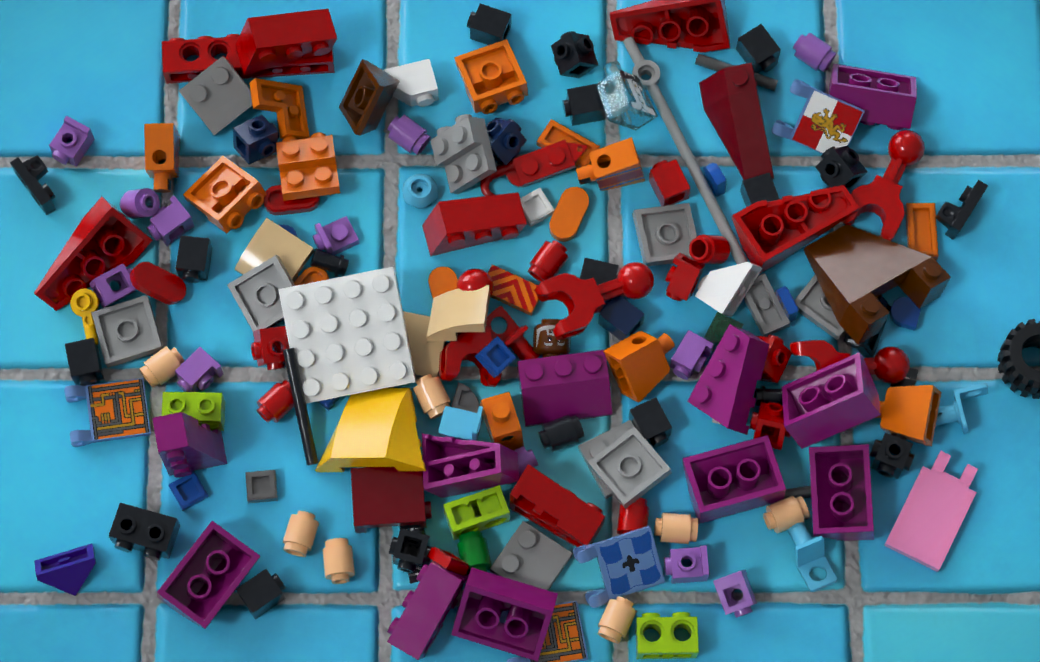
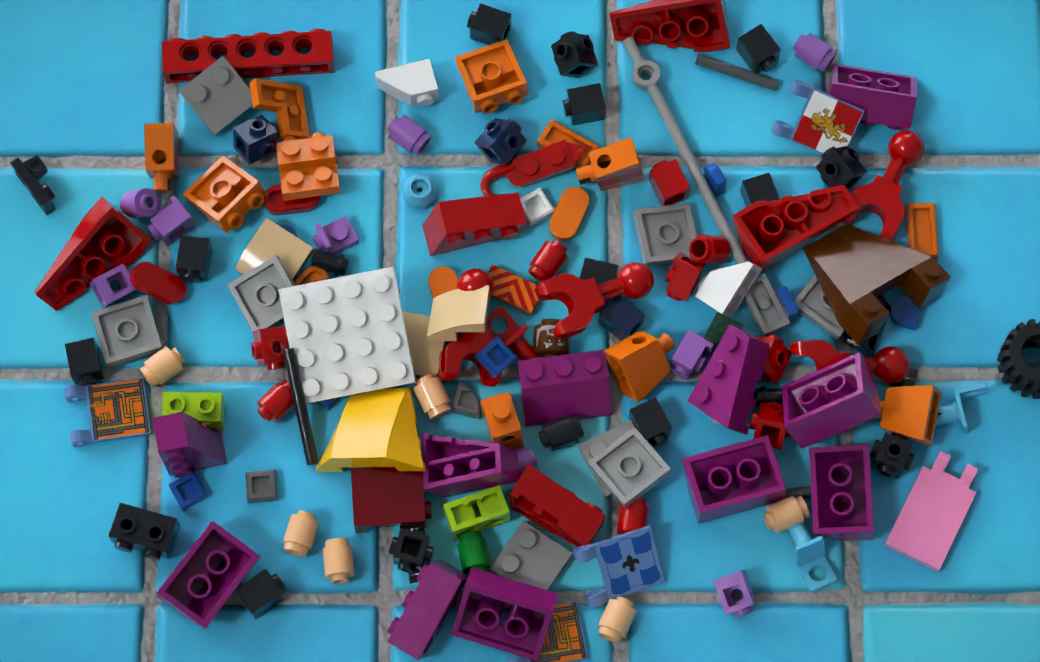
dark purple slope [34,543,96,596] -> none
medium lavender brick [49,116,95,167] -> none
yellow plate [70,288,99,345] -> none
medium lavender brick [175,347,223,392] -> none
red wedge [235,9,337,75] -> none
reddish brown slope [339,59,400,136] -> none
red tile [427,547,470,576] -> none
light grey plate [430,114,497,194] -> none
medium azure bracket [438,406,484,441] -> none
clear light blue torso [597,61,658,130] -> none
lime brick [635,612,699,659] -> none
light nougat brick [654,512,698,544] -> none
medium lavender brick [664,545,709,584] -> none
dark red wedge [699,62,774,180] -> none
black hinge [935,180,988,239] -> none

